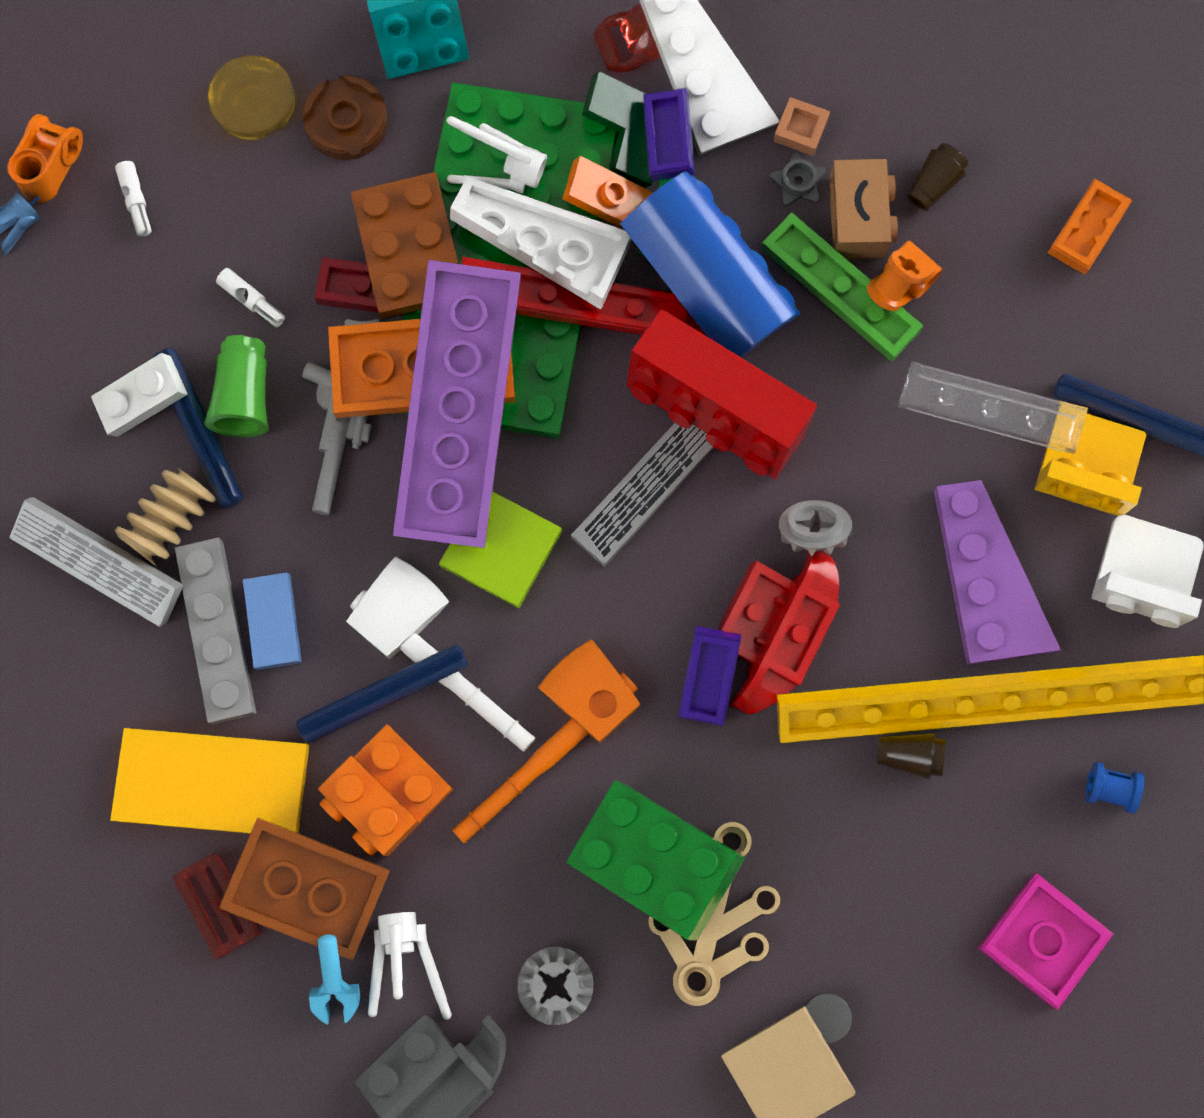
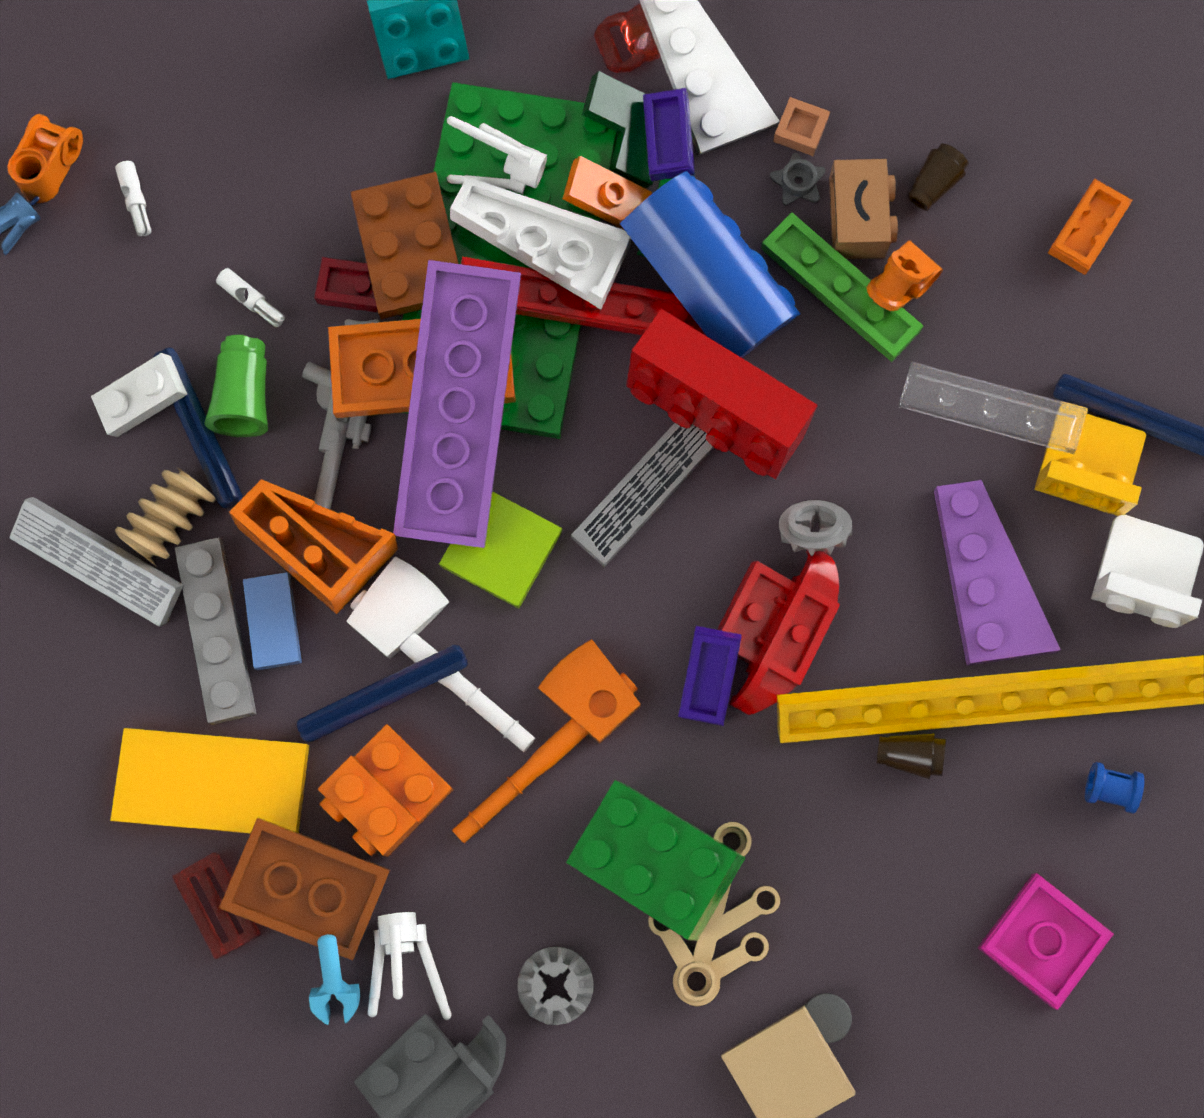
clear yellow tile [208,55,295,140] -> none
reddish brown tile [302,75,389,160] -> none
none -> orange wedge [229,479,398,614]

